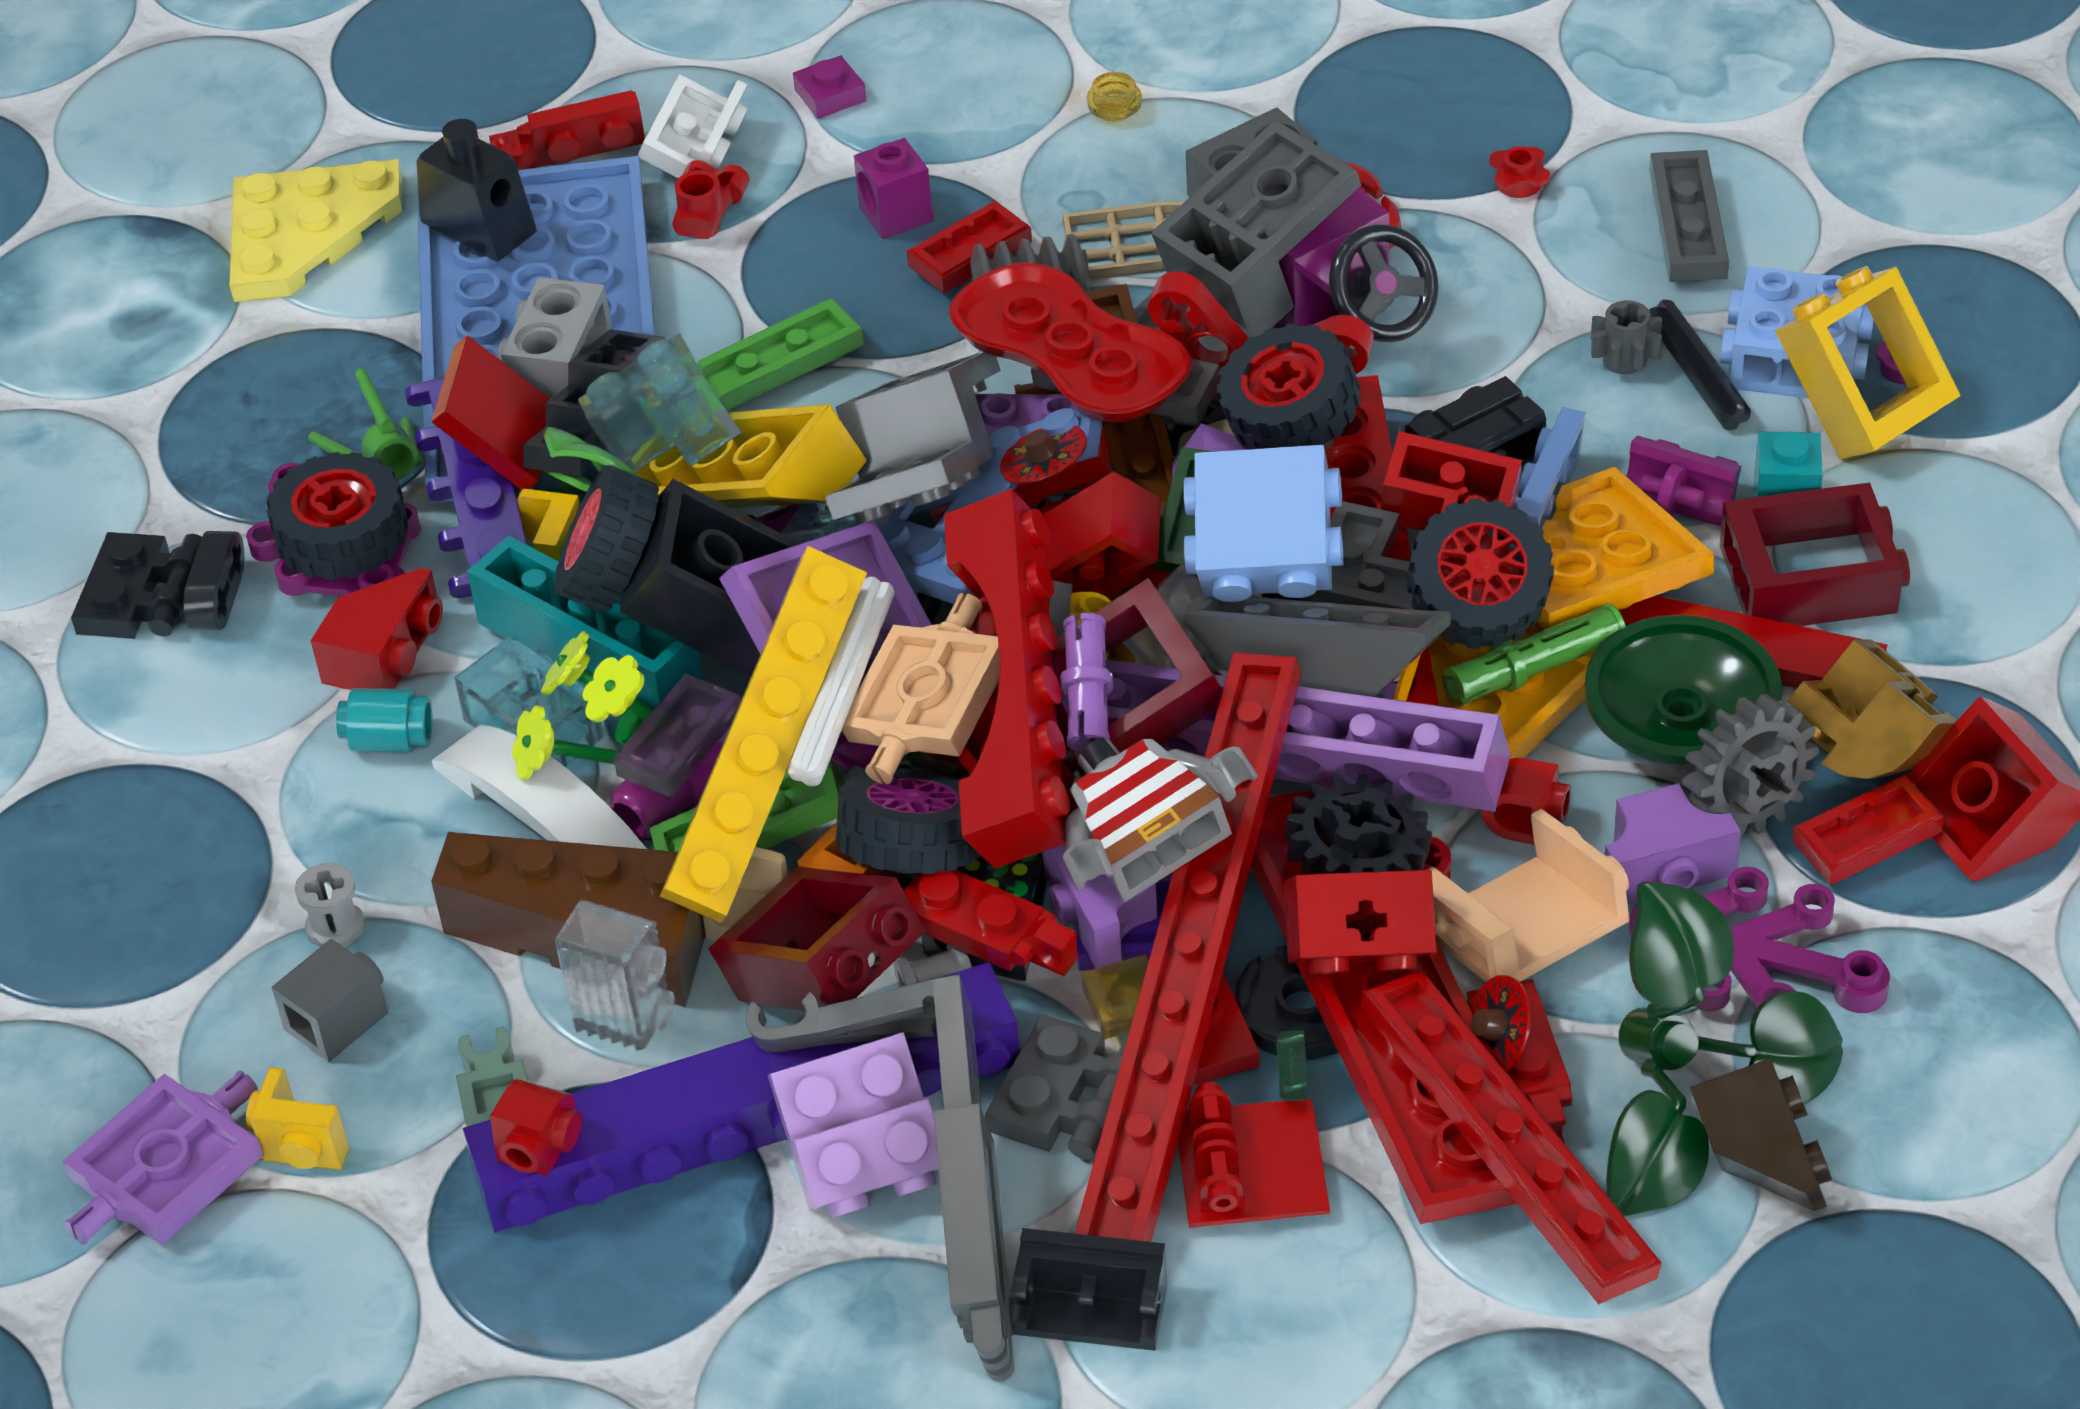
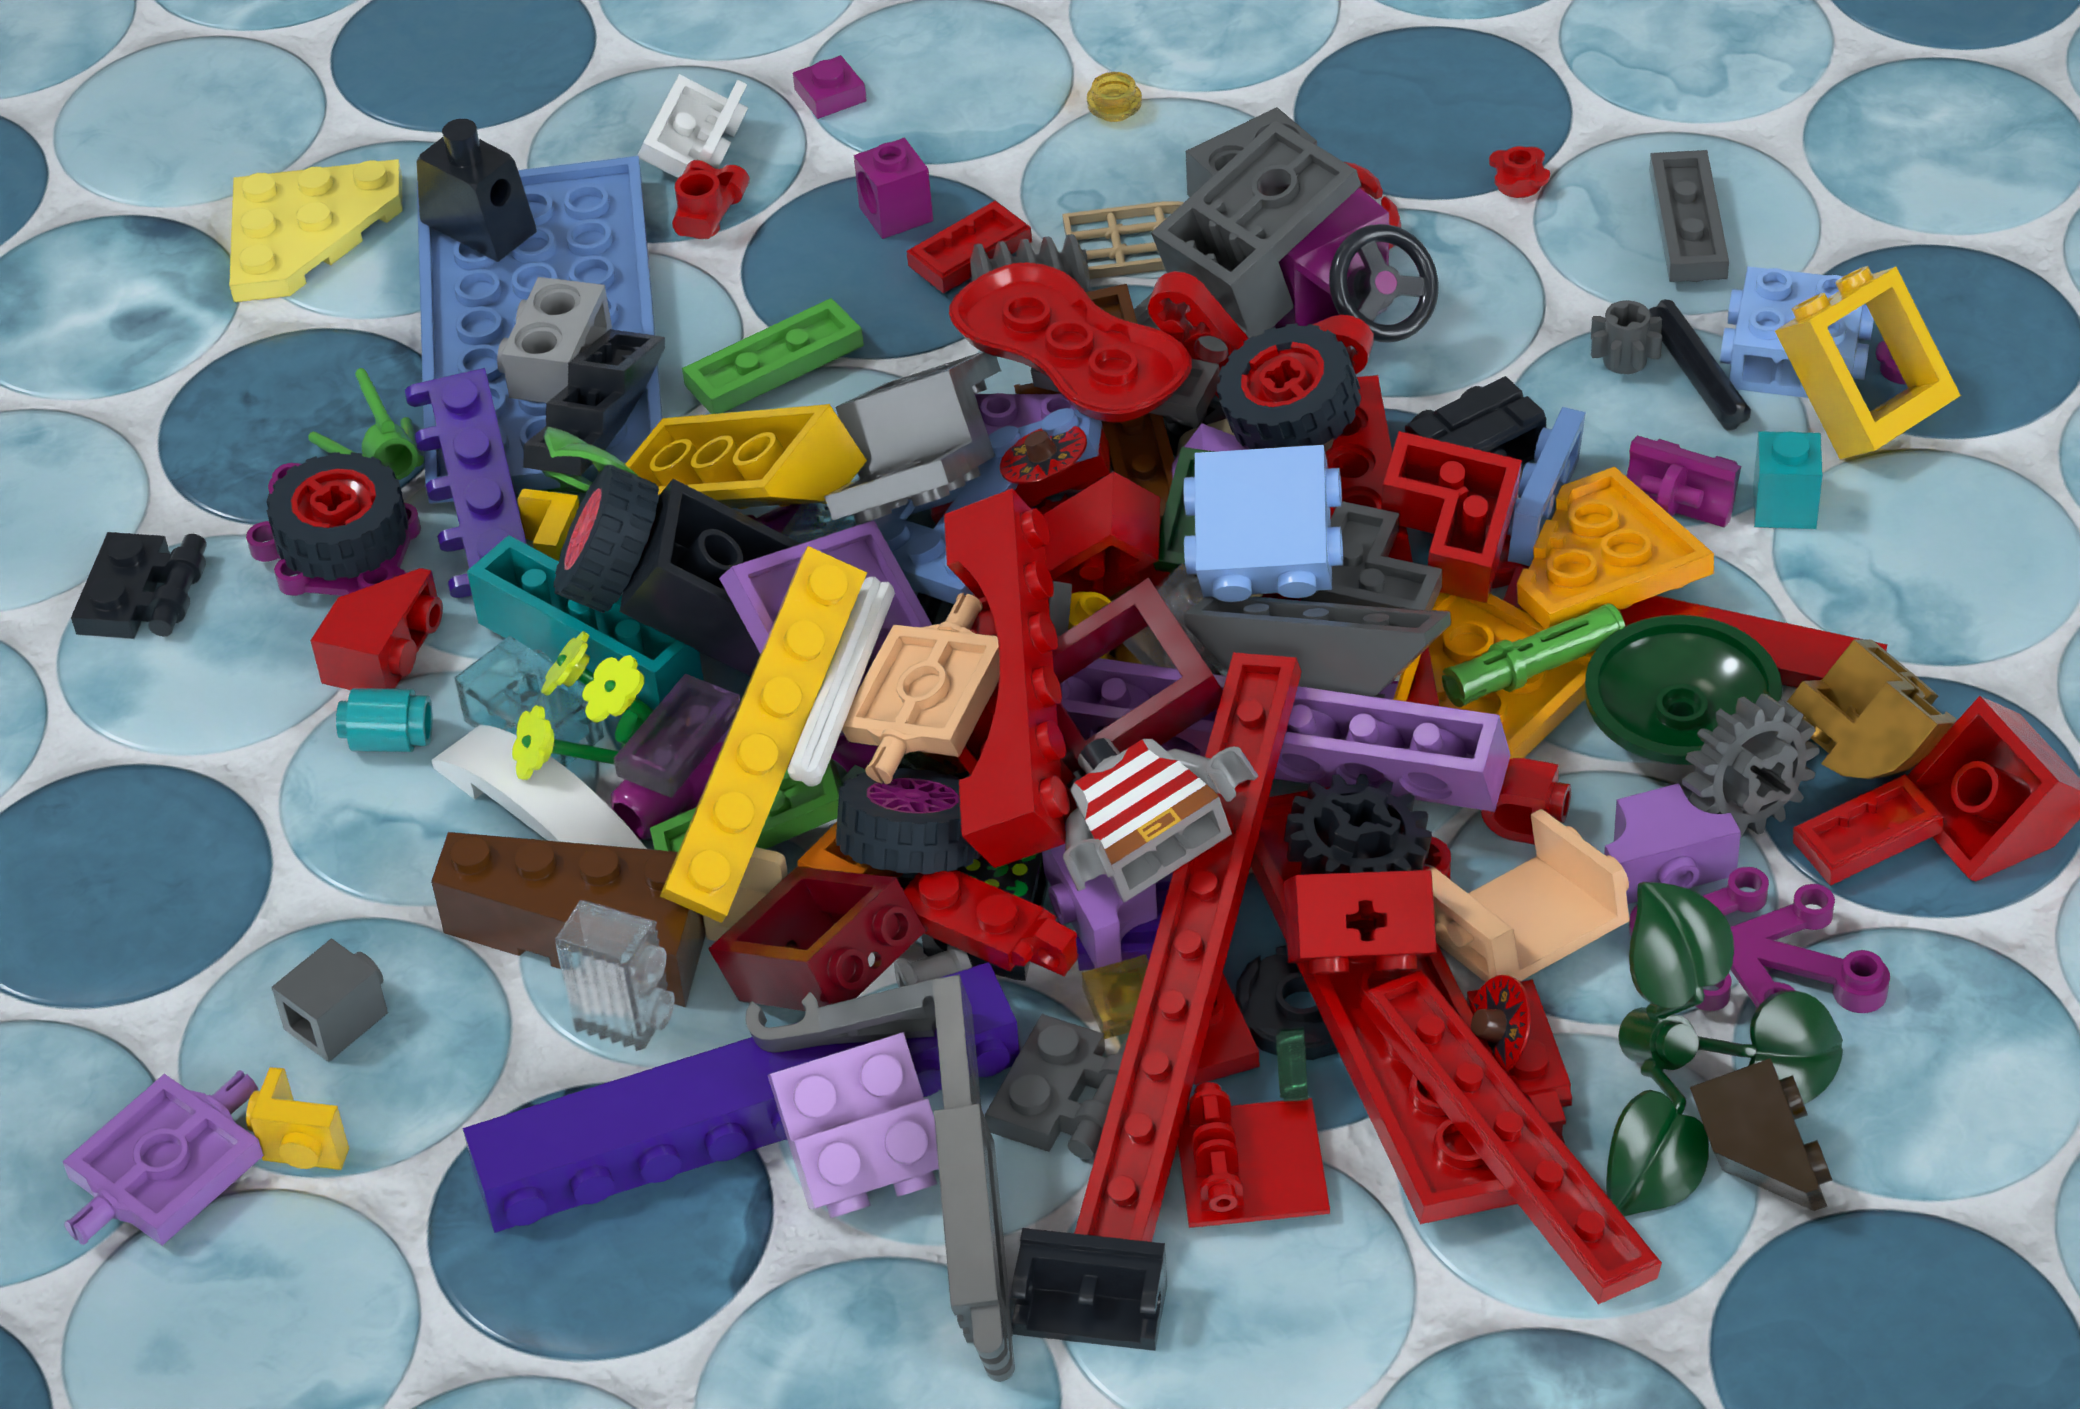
black beam [184,531,245,630] -> none
light grey bush [294,863,365,948] -> none
red tile [431,335,551,490] -> none
sand green plate [456,1026,528,1127] -> none
red hinge [489,90,645,170] -> none
red plate [490,1079,582,1176] -> none
clear light blue brick [578,333,742,472] -> none
medium lavender pin [1060,613,1113,752] -> none
black wheel [1407,498,1554,649] -> none
dark red window [1719,482,1910,626] -> none

